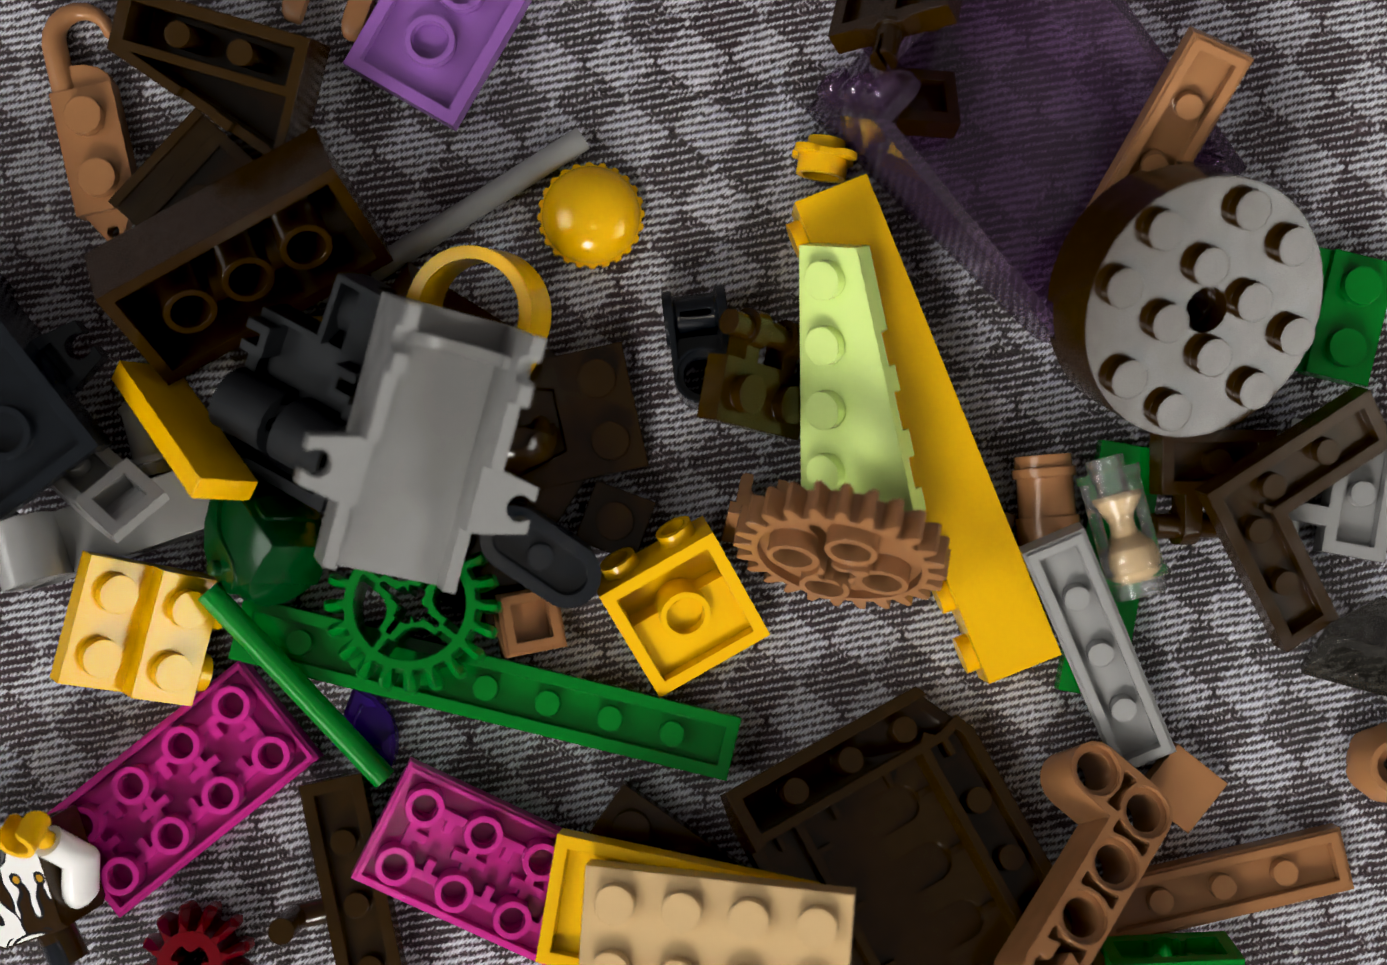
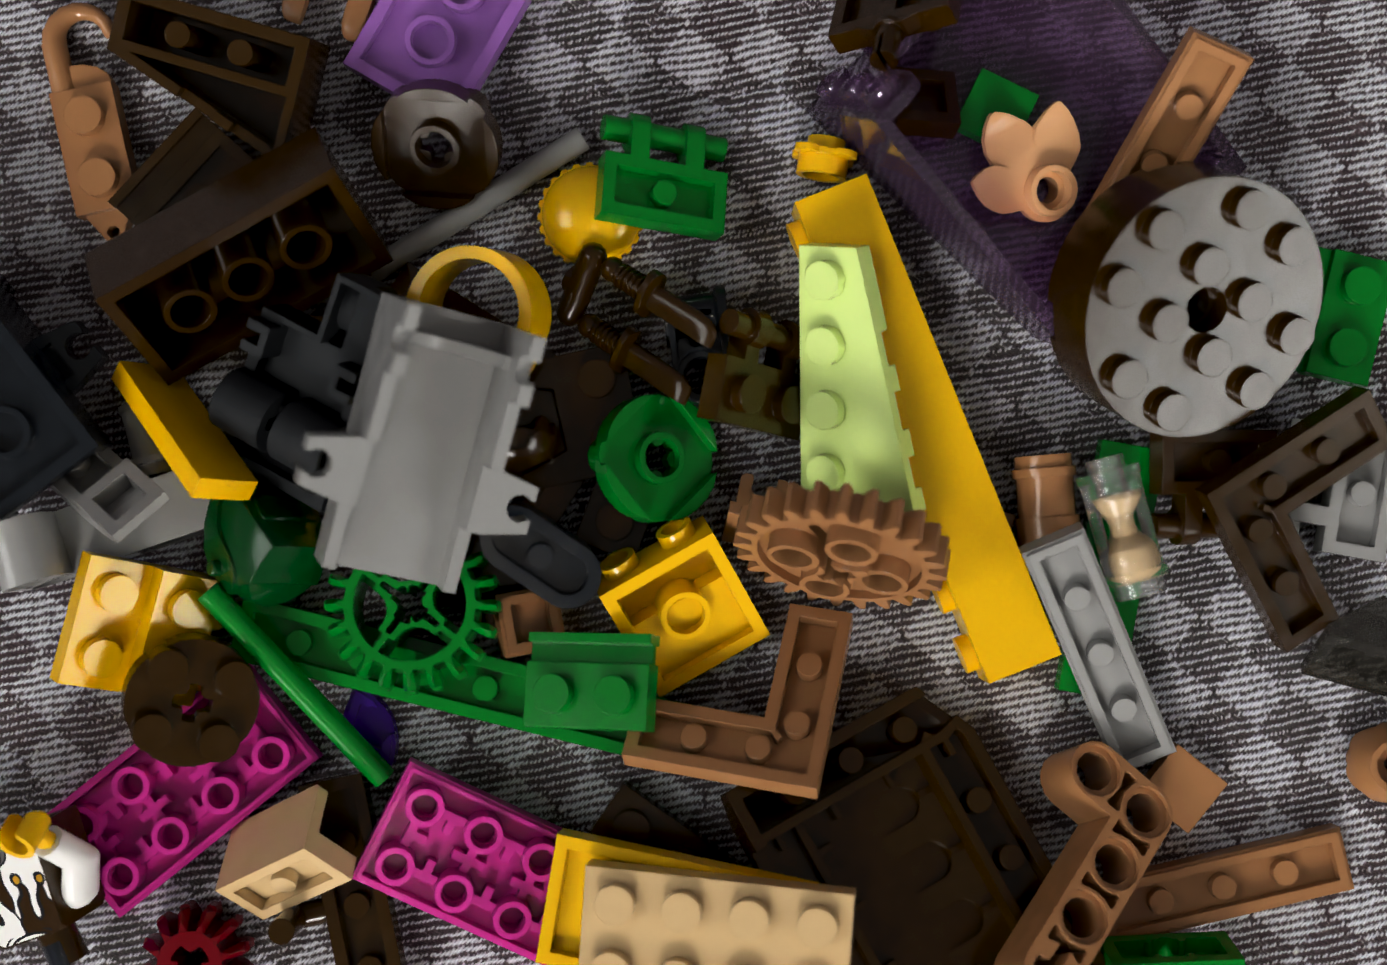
none -> dark brown plate [121,633,260,767]
none -> tan panel [215,784,357,920]
none -> dark brown plate [371,79,503,209]
none -> green plate [523,632,660,732]
none -> dark brown piece [556,242,717,405]
none -> green plate [587,394,718,523]
none -> green plate [594,112,728,241]
none -> medium nougat plate [621,603,853,800]
none -> green tile [957,67,1040,144]
none -> light nougat plate [970,101,1081,223]

